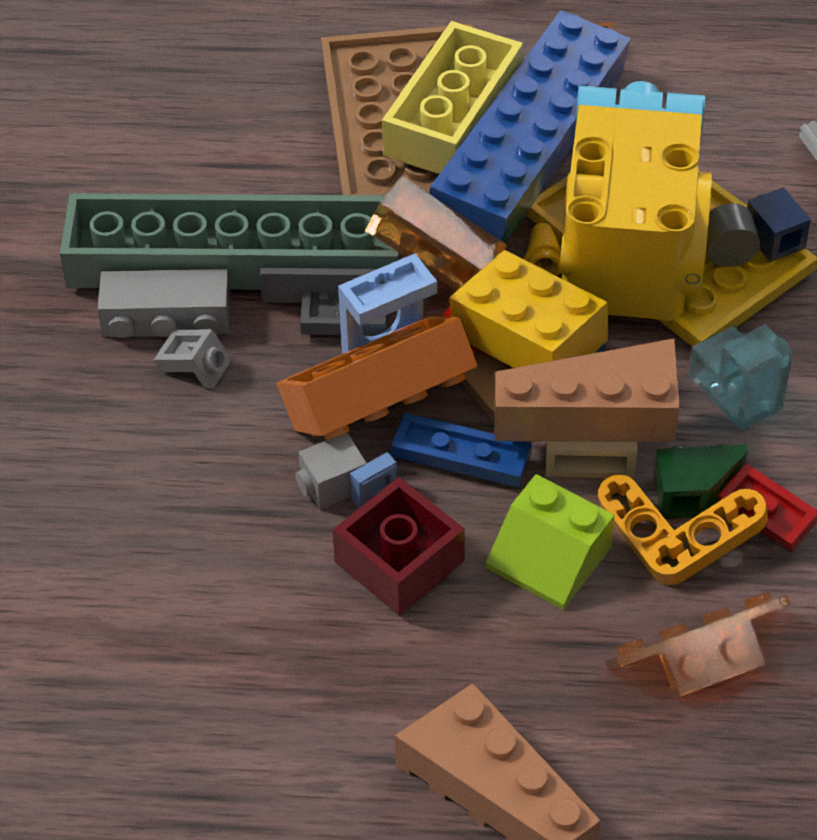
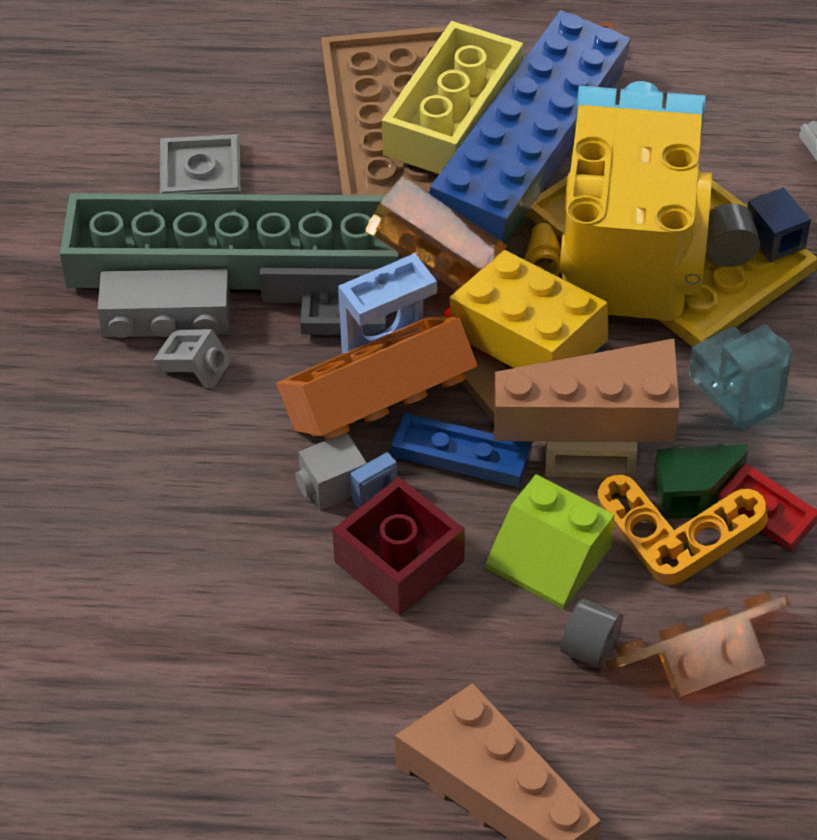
none -> light grey tile [160,134,241,194]
none -> dark grey piece [560,598,623,669]

